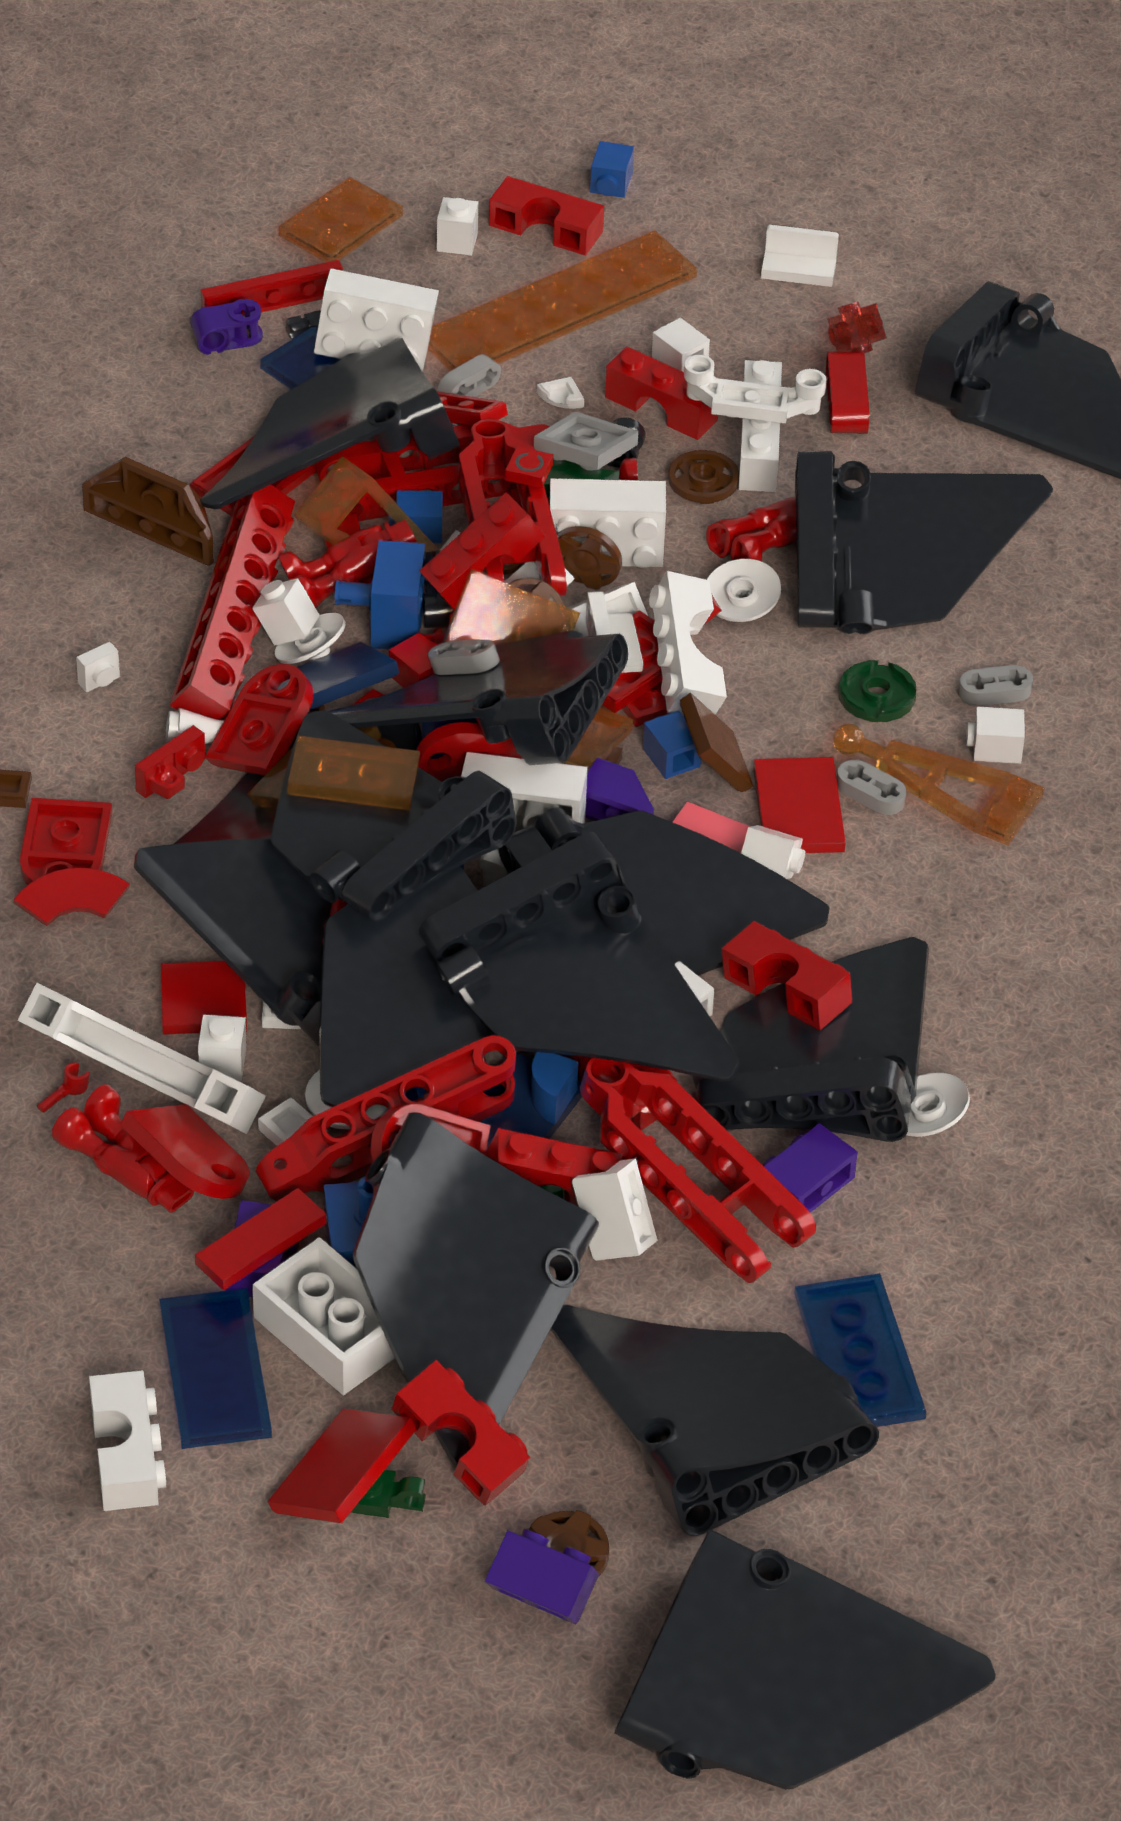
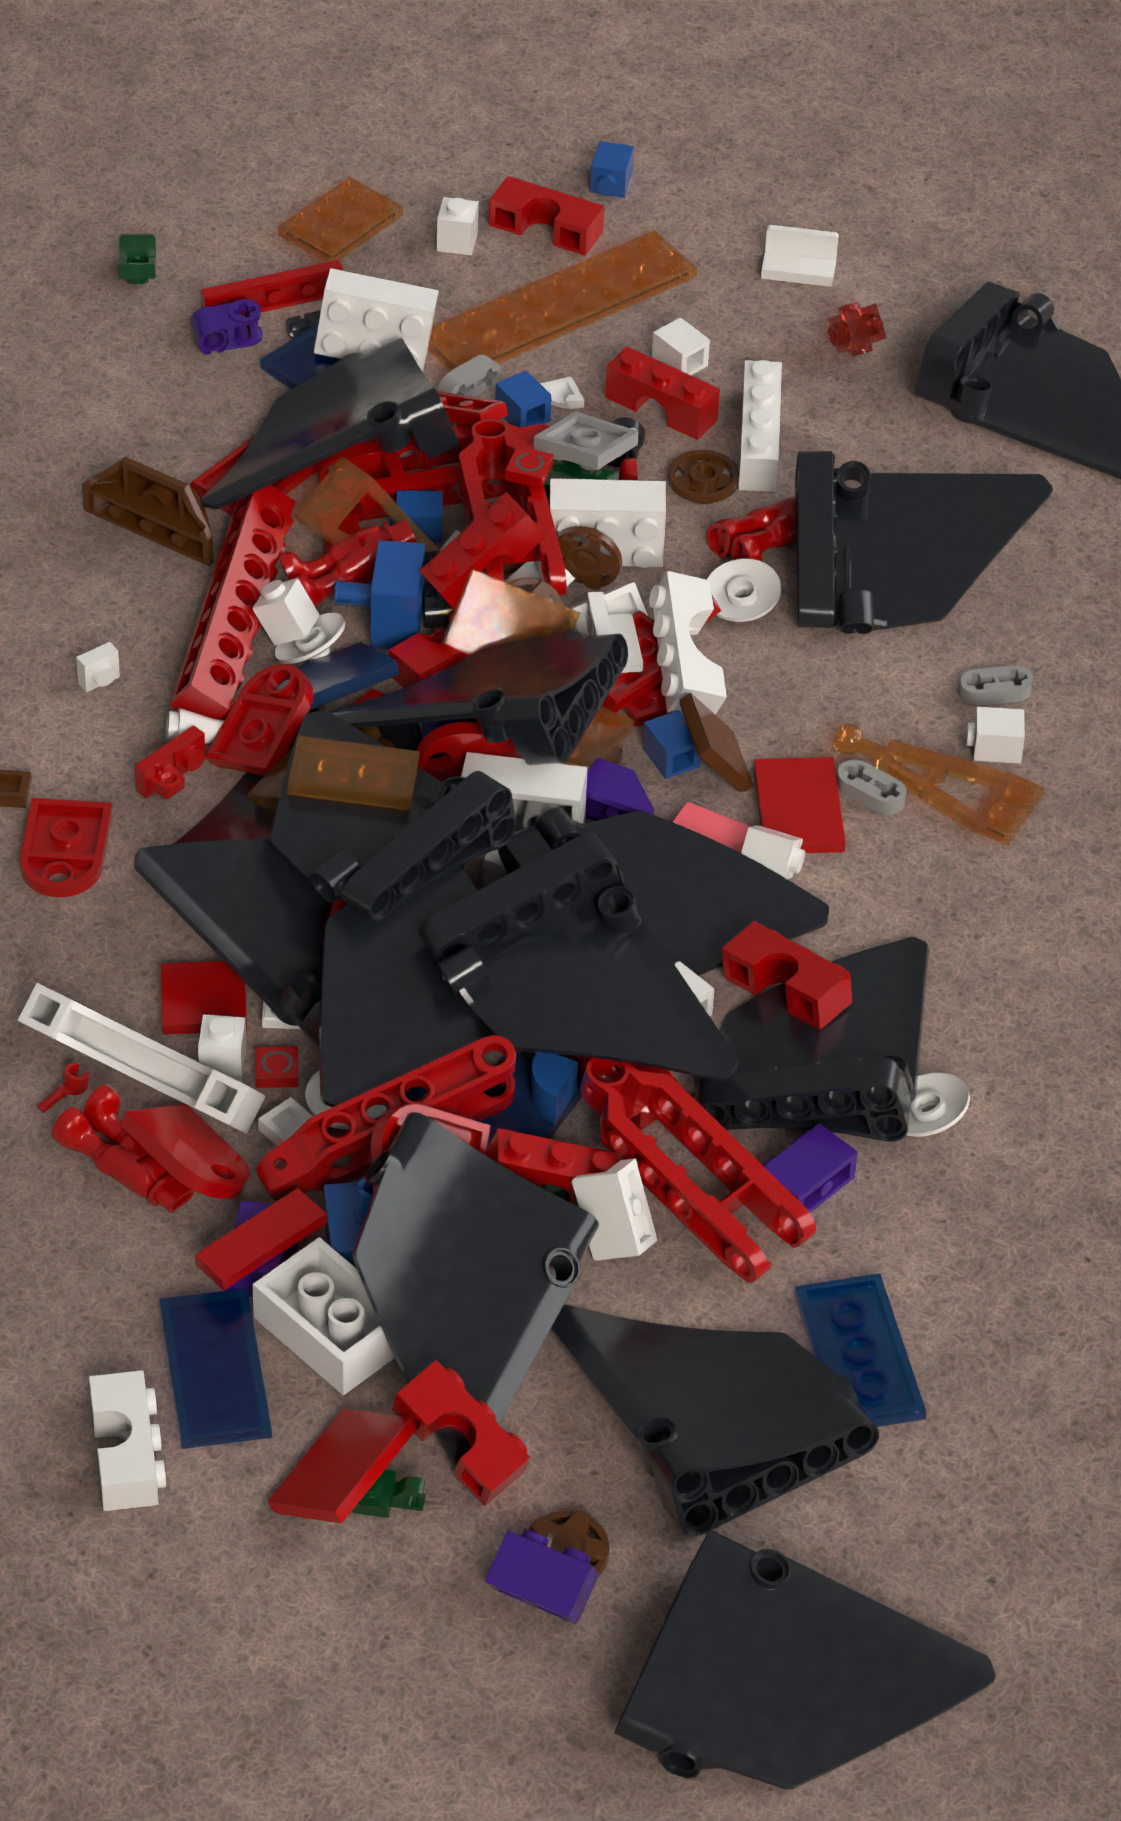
red tile [14,868,130,926] -> none
light grey beam [428,639,500,675] -> none
white plate [684,355,826,423] -> none
red beam [826,352,869,434] -> none
dark green tile [838,660,916,722] -> none
none -> dark green bracket [119,234,156,284]
none -> red tile [256,1046,299,1088]
none -> blue brick [495,370,551,428]

